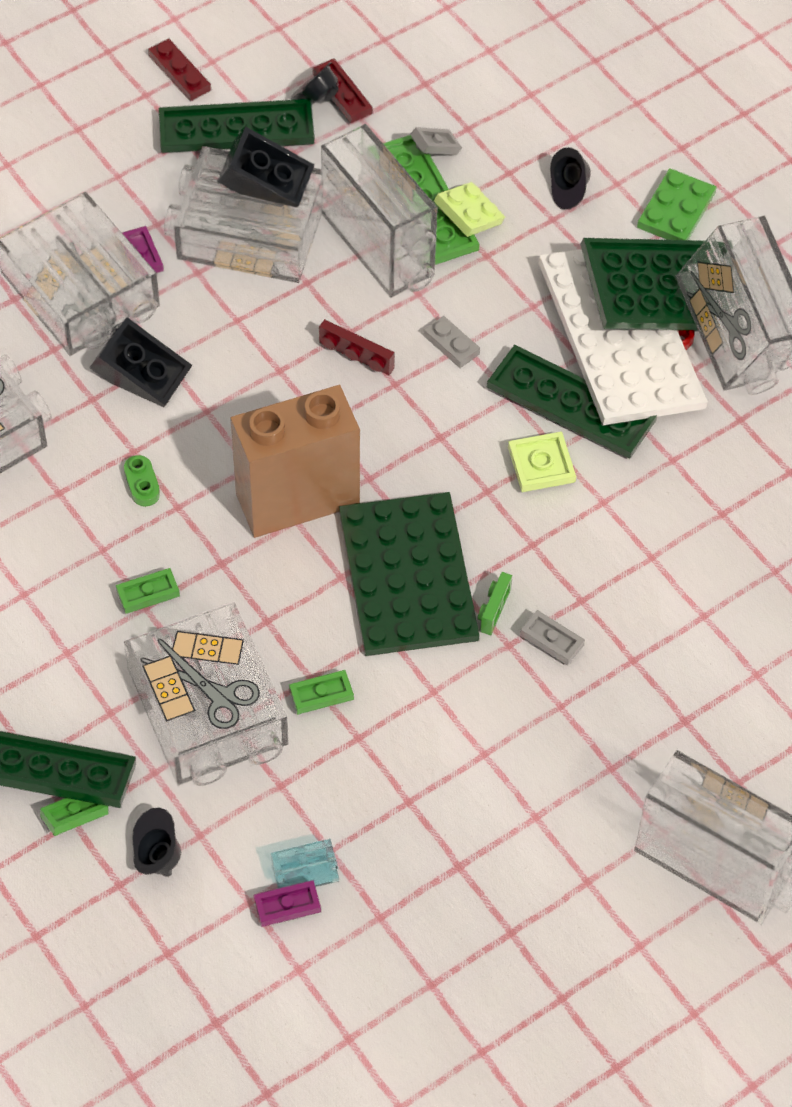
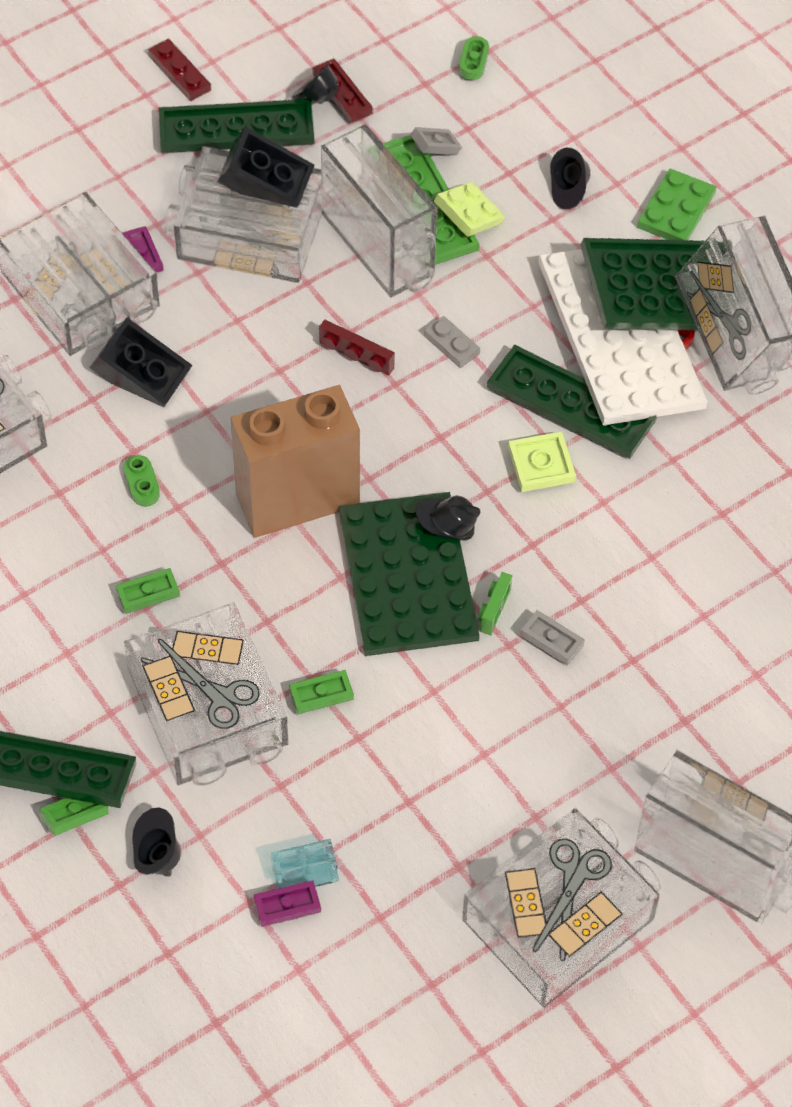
none -> black piece [415,495,481,541]
none -> bright green plate [459,36,489,80]
none -> clear brick [462,807,661,1009]

